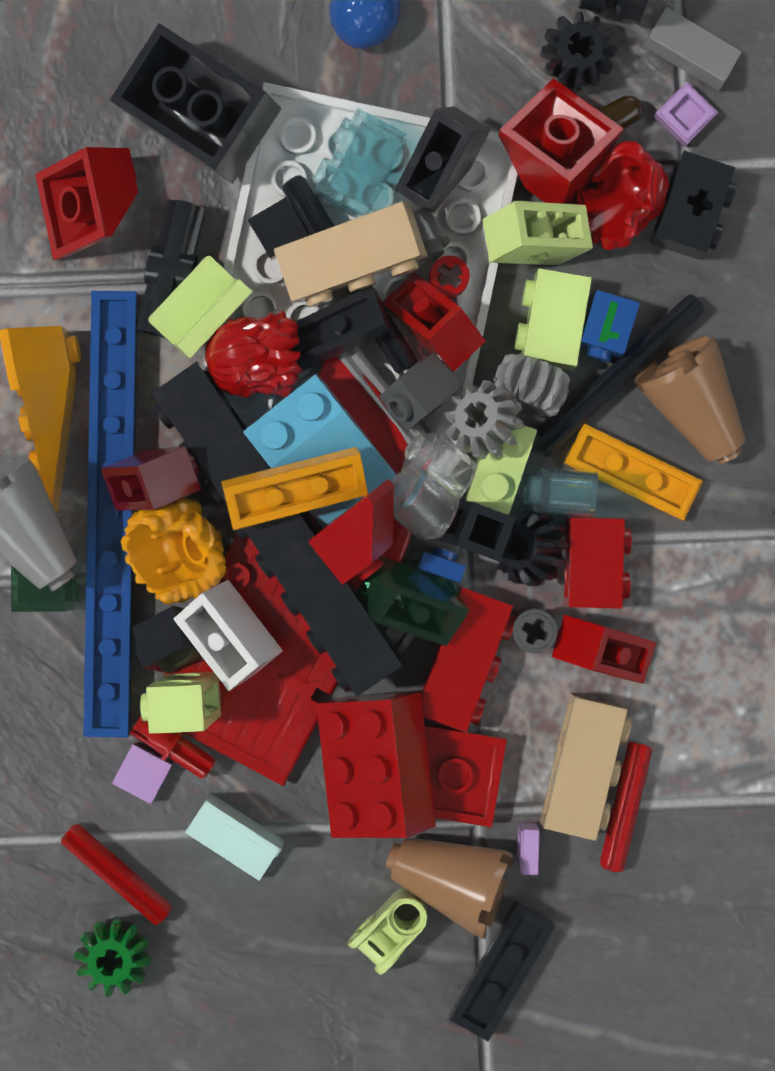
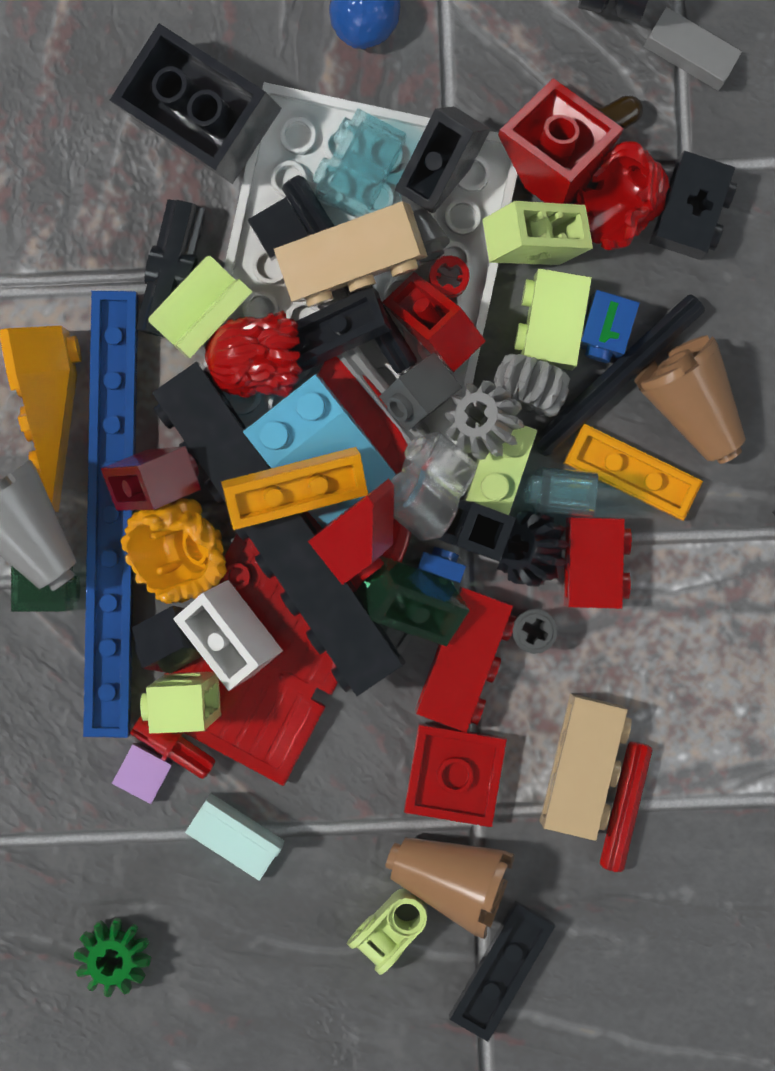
red slope [35,147,138,260] -> none
red axle [61,824,172,925] -> none
red brick [316,692,436,838] -> none
lavender tile [517,822,539,875] -> none
black gear [540,11,617,92] -> none
red slope [551,614,656,684] -> none
lavender tile [654,82,718,147] -> none

